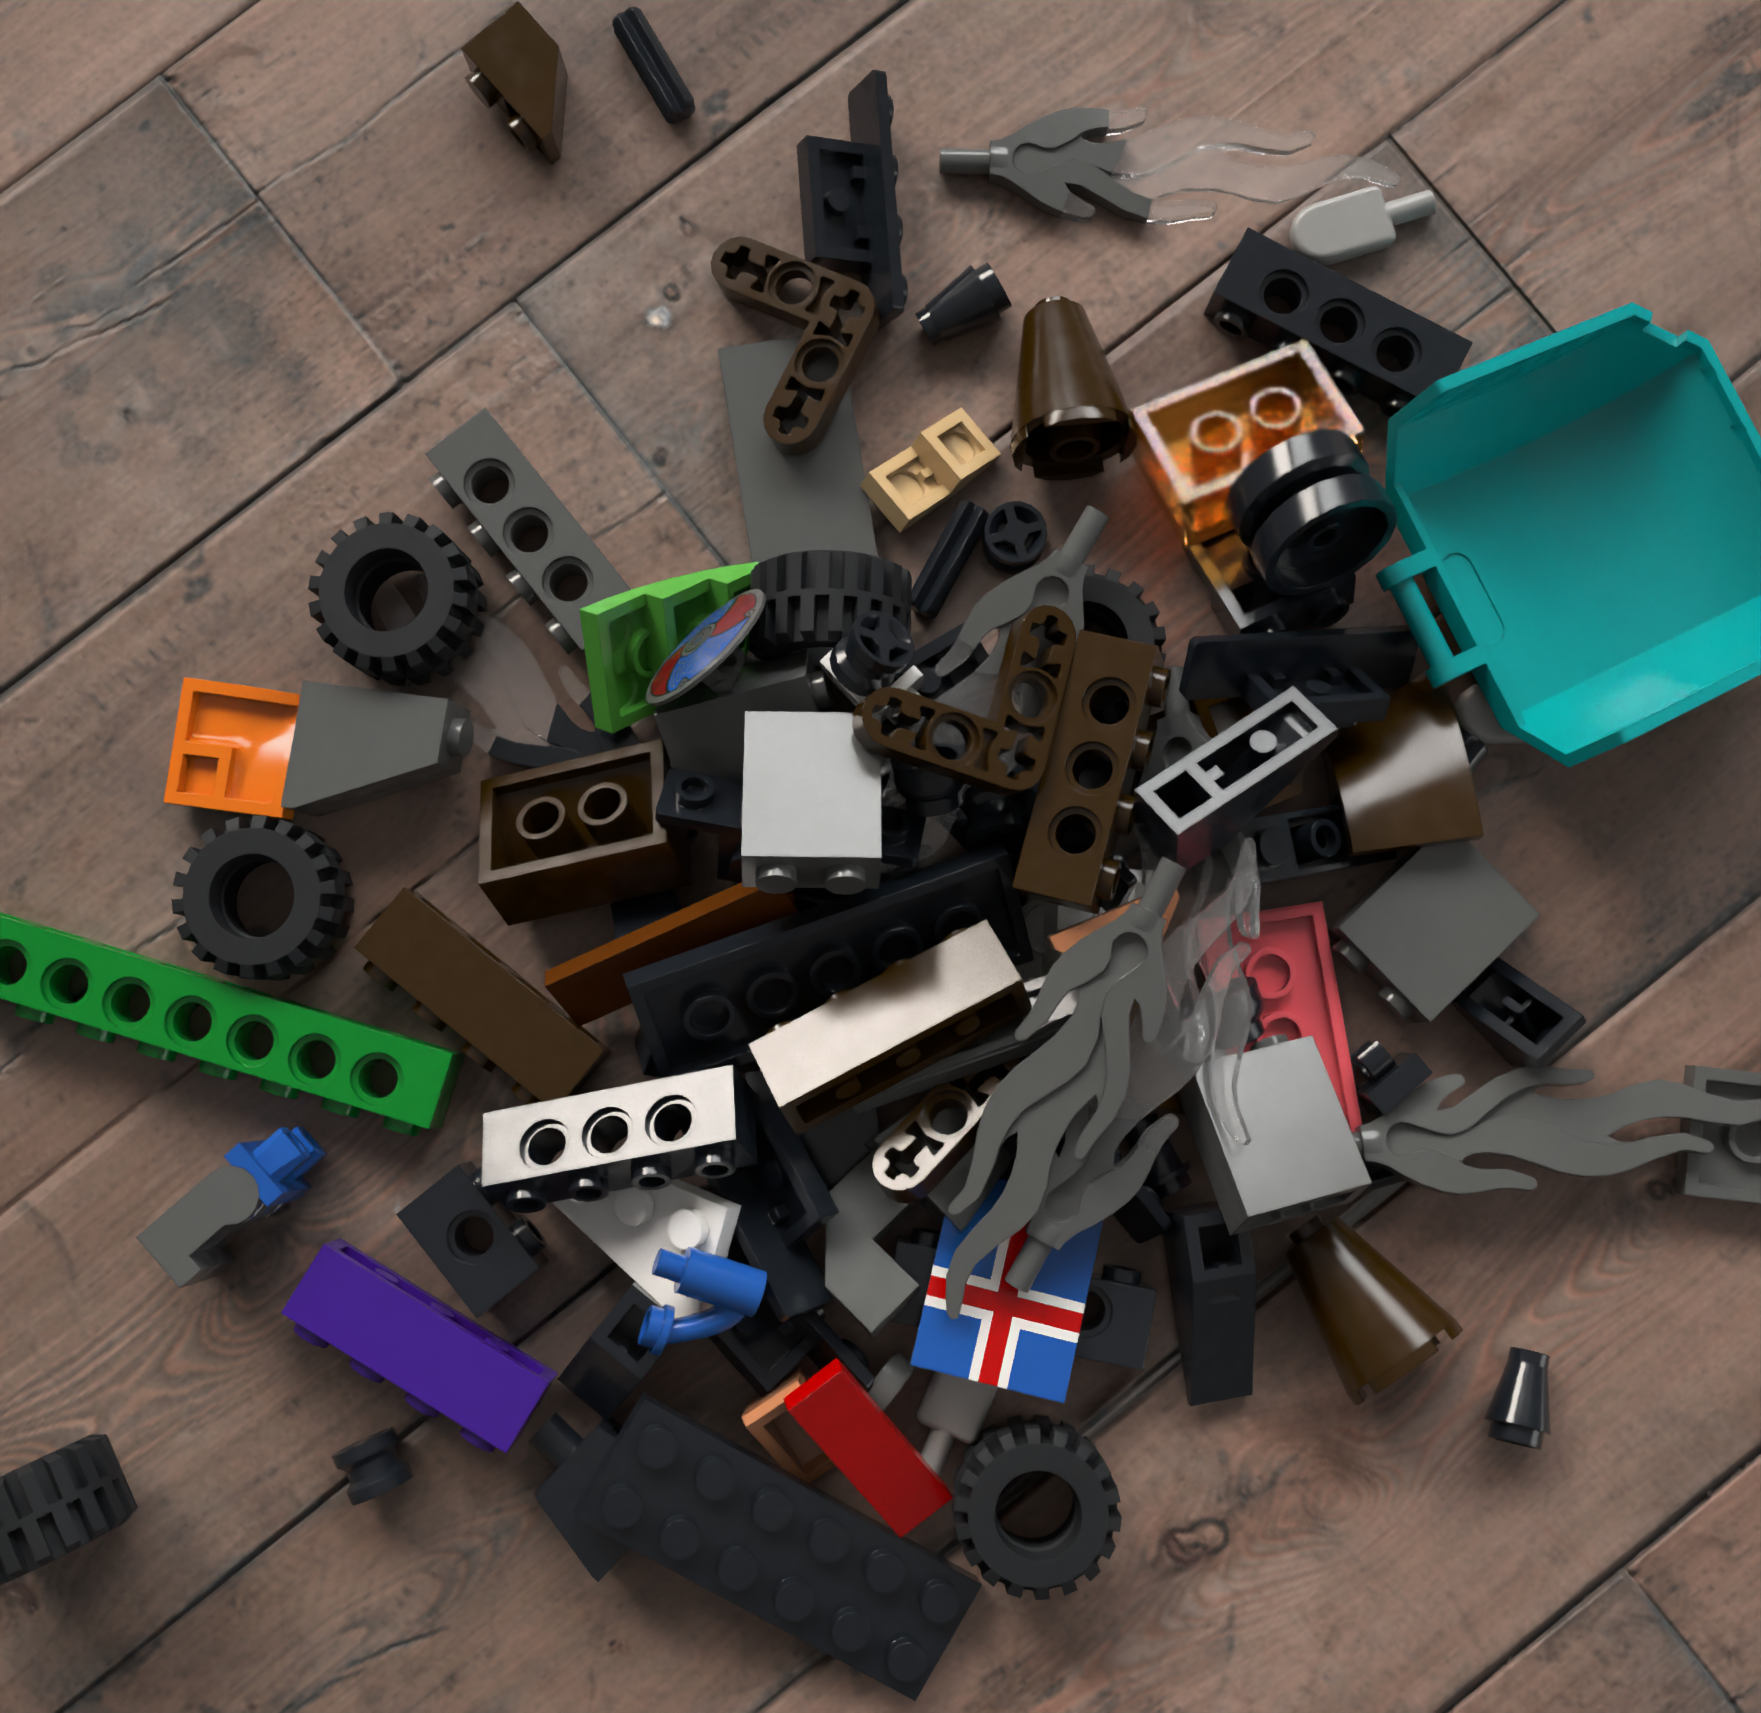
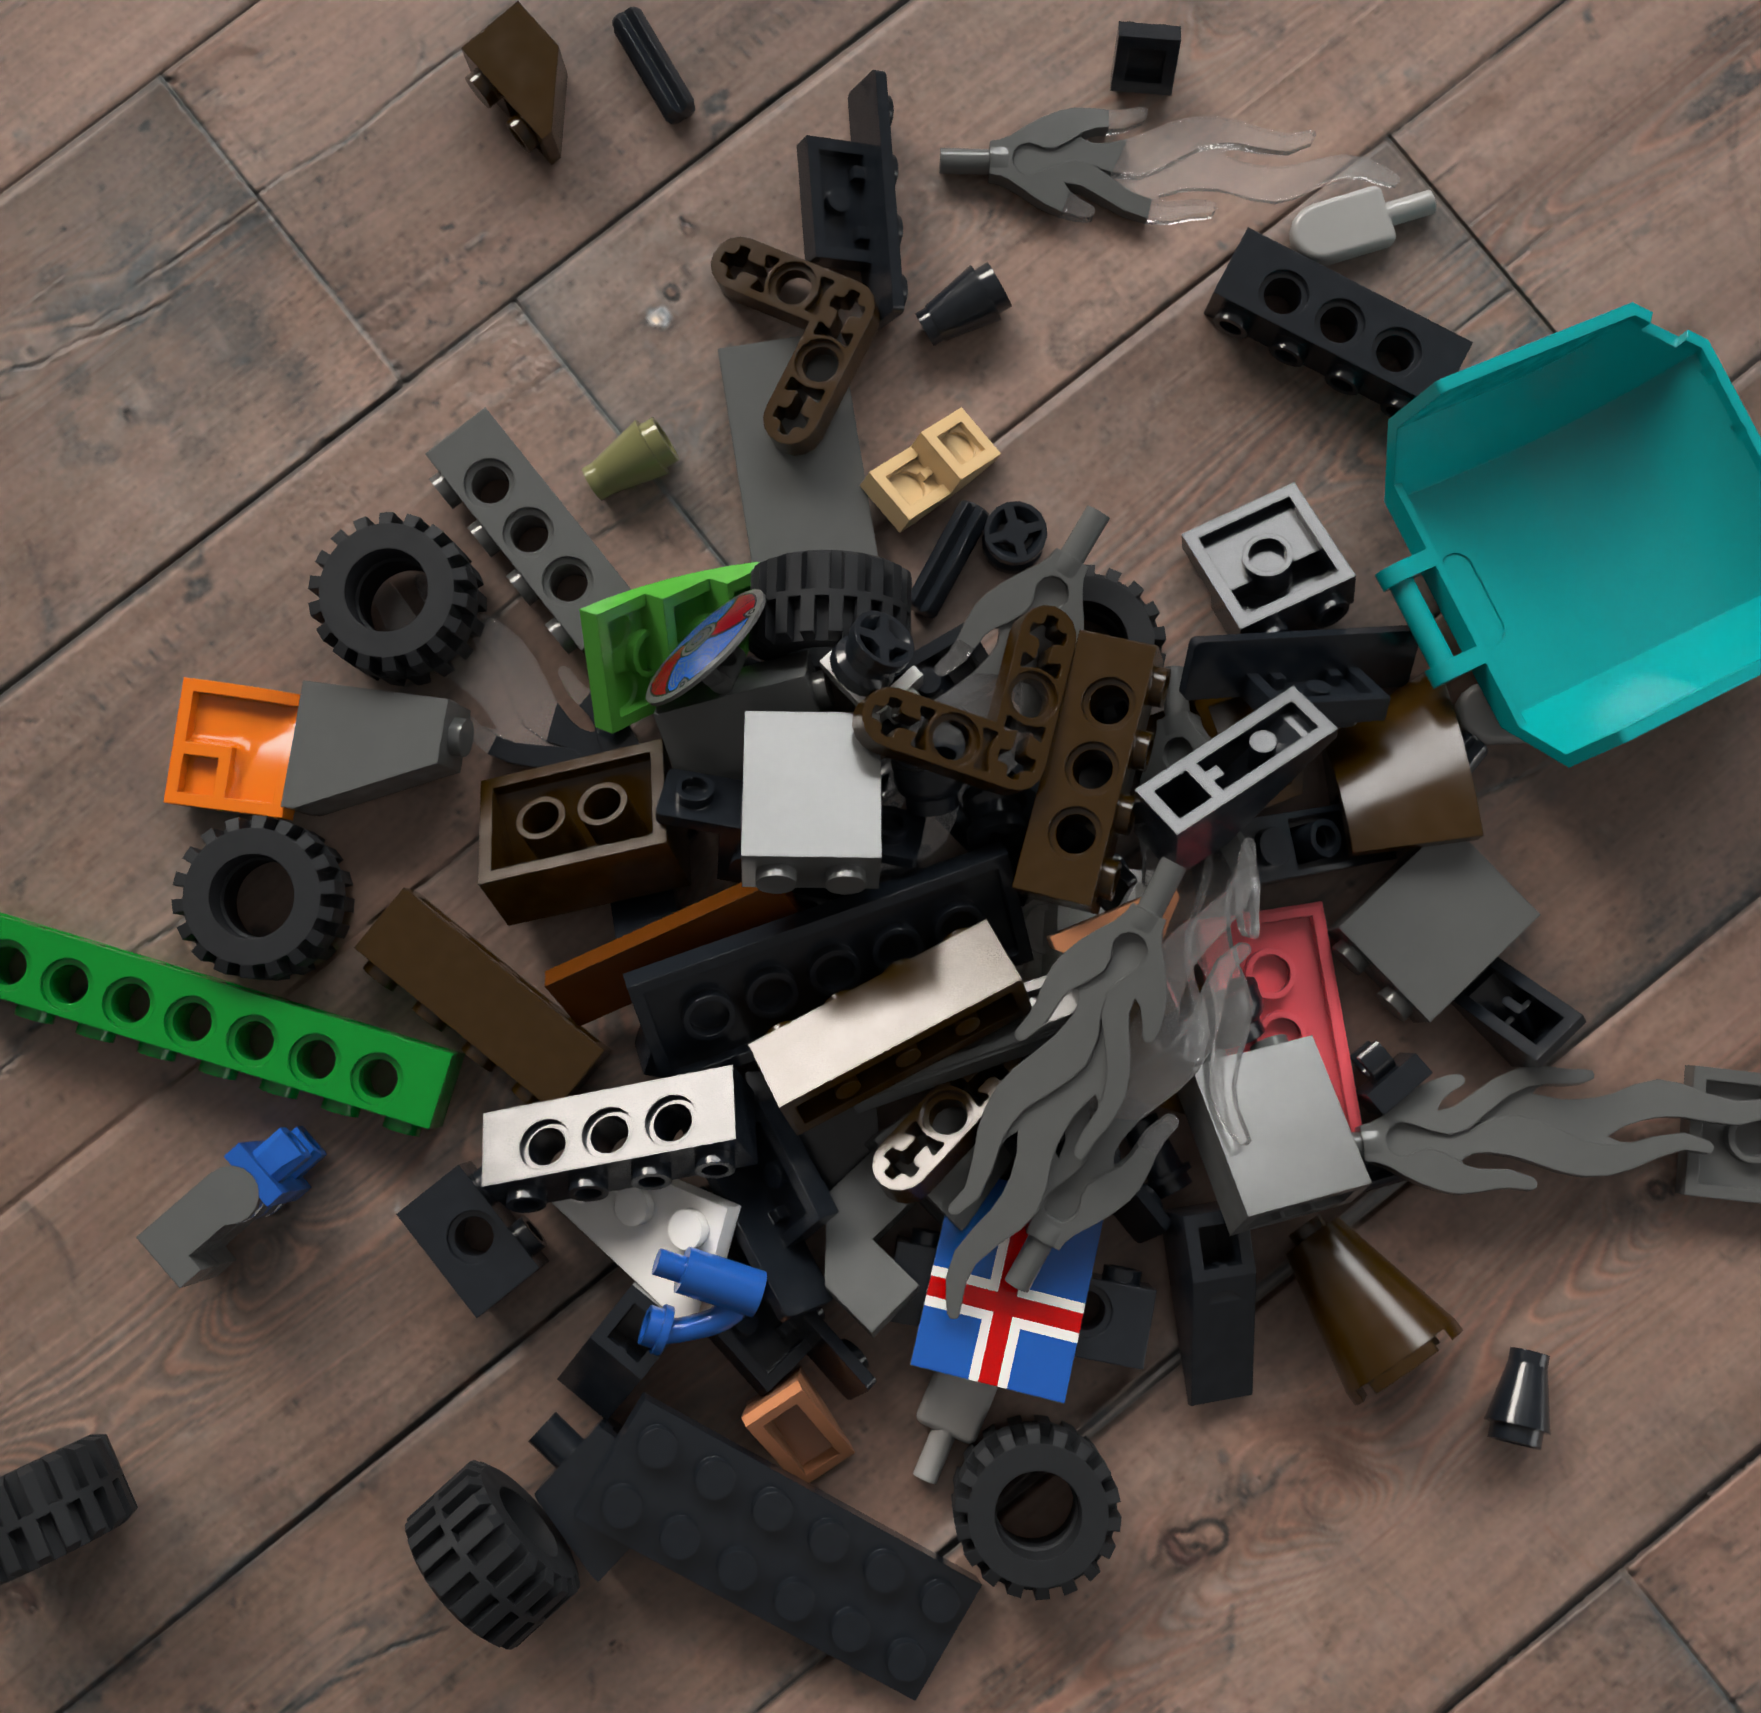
dark purple brick [281,1238,558,1453] -> none
black wheel [331,1427,414,1506] -> none
red tile [783,1358,953,1538] -> none
dark grey tile [867,1352,917,1411] -> none
dark brown cone [1010,296,1138,480] -> none
clear orange brick [1130,338,1365,548] -> none
black wheel [1224,429,1398,595] -> none
none -> black tyre [405,1460,580,1650]
none -> olive cone [582,417,679,501]
none -> black tile [1110,21,1181,96]

